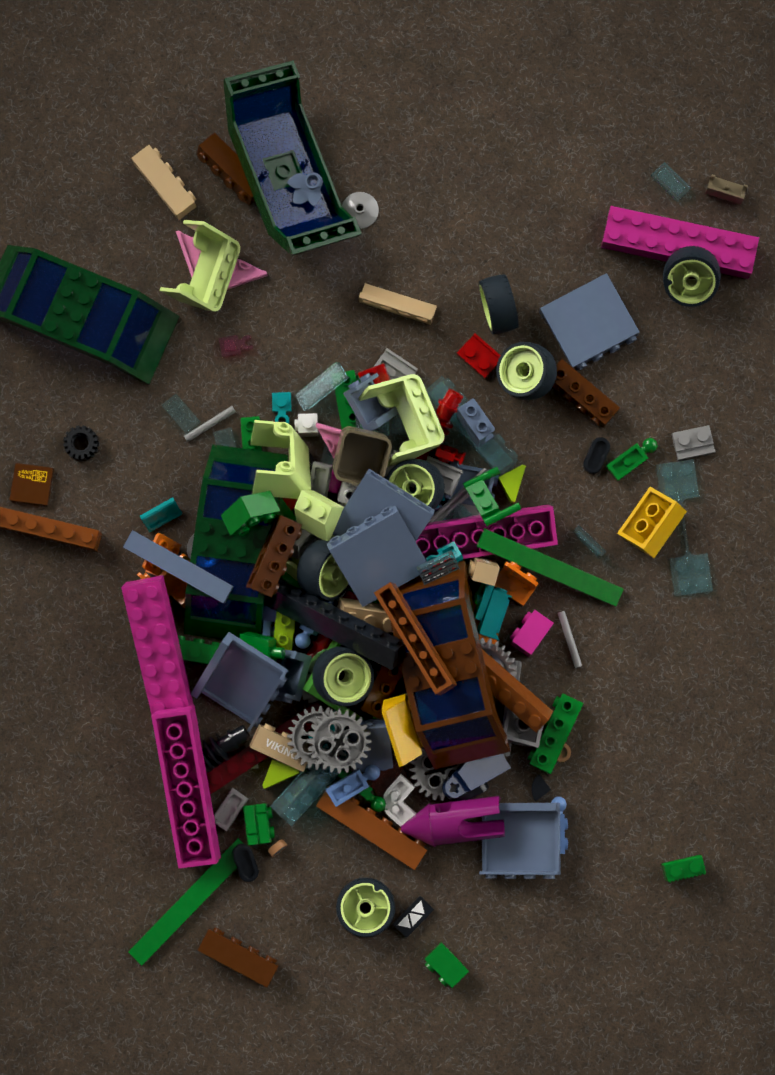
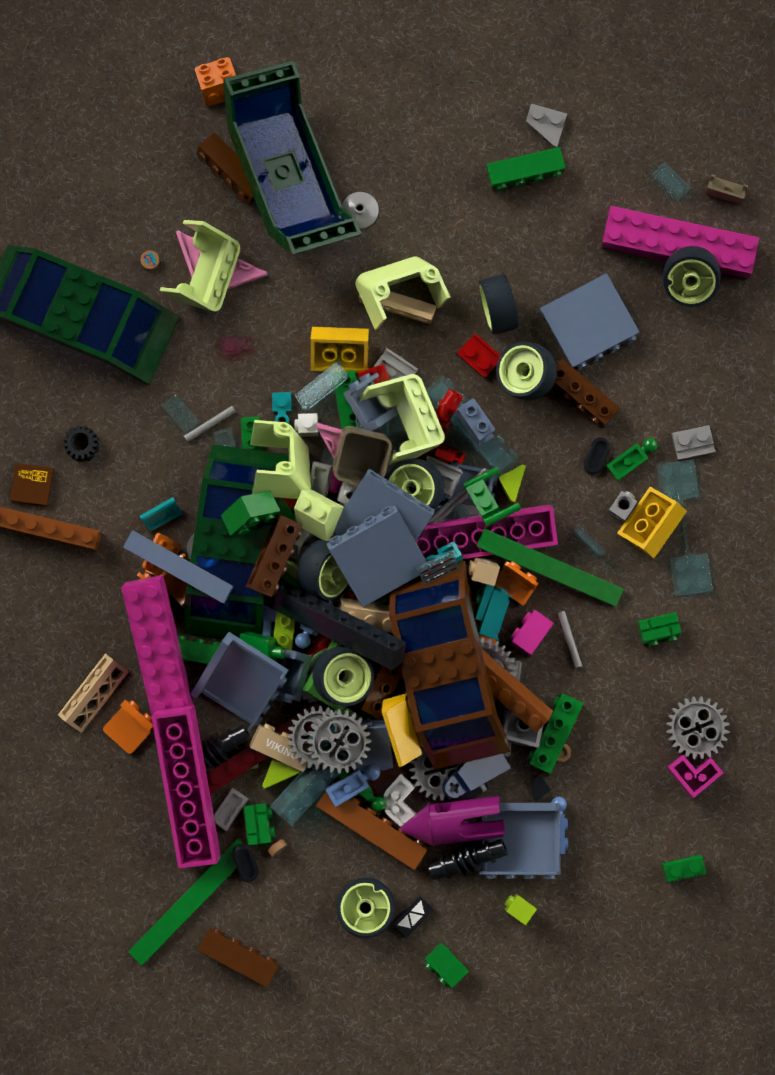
tan brick [131,145,196,220] -> none
sand blue plate [287,172,323,206] -> none
dark orange brick [374,582,457,696] -> none
none -> tan fence [58,653,129,733]
none -> orange bracket [103,700,154,754]
none -> medium nougat tile [140,250,160,270]
none -> orange bracket [195,57,236,107]
none -> yellow slope [311,327,369,373]
none -> yellowish green windscreen [355,257,450,330]
none -> black piece [428,838,508,881]
none -> green brick [486,147,565,191]
none -> lime brick [504,894,537,925]
none -> light grey wing [526,104,567,148]
none -> light grey brick [607,491,638,523]
none -> green brick [637,612,682,647]
none -> light grey gear [666,696,730,760]
none -> dark pink brick [666,755,723,798]

